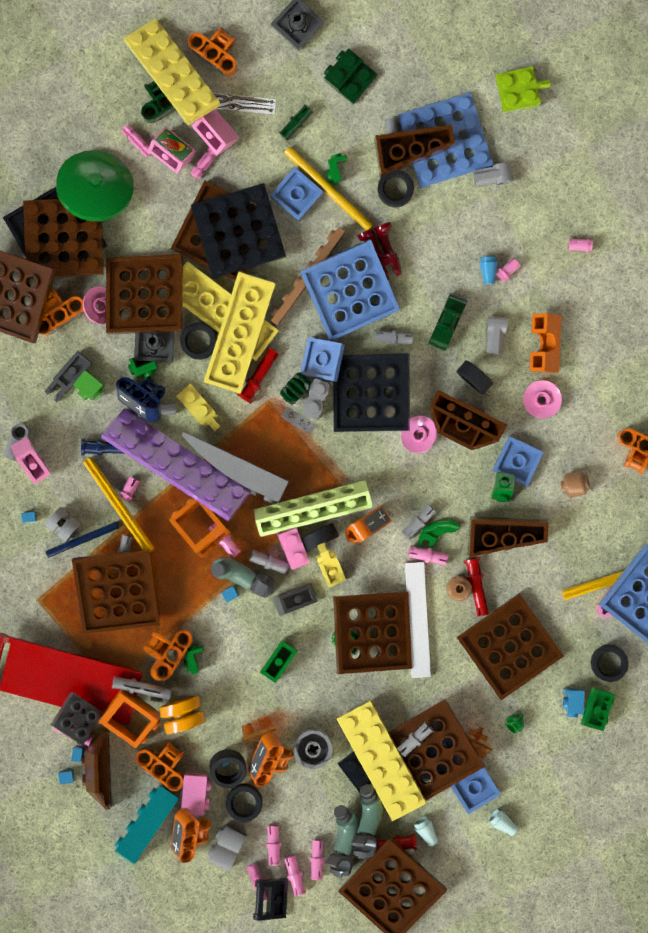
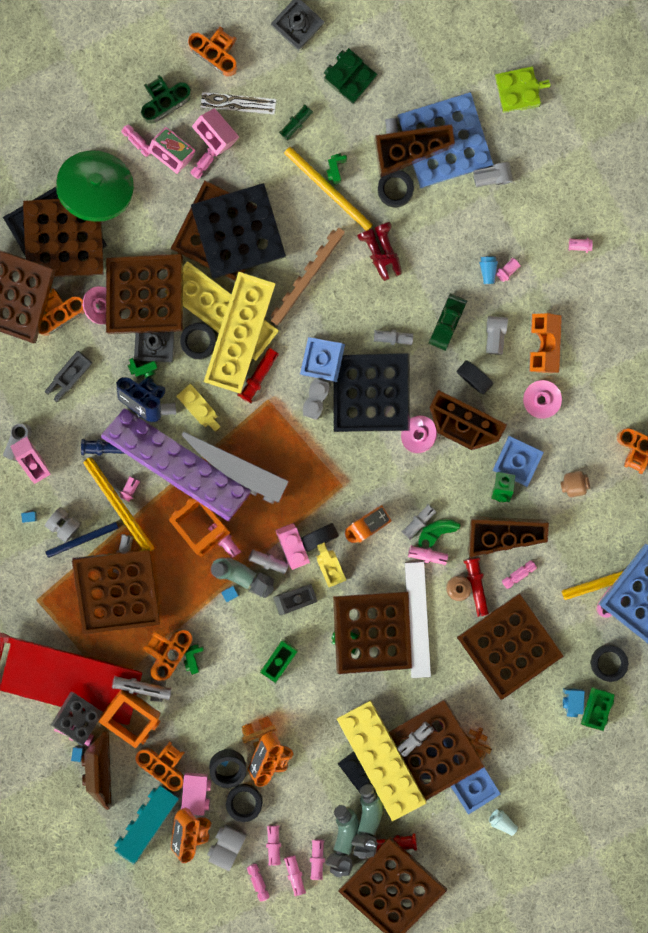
dark azure piece [58,770,74,785] -> none
bright green brick [73,370,104,400] -> none
light yellow plate [124,18,220,126] -> none
light orange wheel [158,695,207,734] -> none
black plate [253,878,288,921] -> none
yellowish green brick [254,480,373,537] -> none
medium blue plate [270,167,324,222] -> none
dark green gear [280,372,311,405] -> none
white sticker [281,407,316,434] -> none
light grey brick [294,727,333,769] -> none
medium blue piece [300,239,400,341] -> none
light aqua cone [414,816,438,846] -> none
green plate [505,714,524,734] -> none
none -> bright pink axle [502,560,537,589]

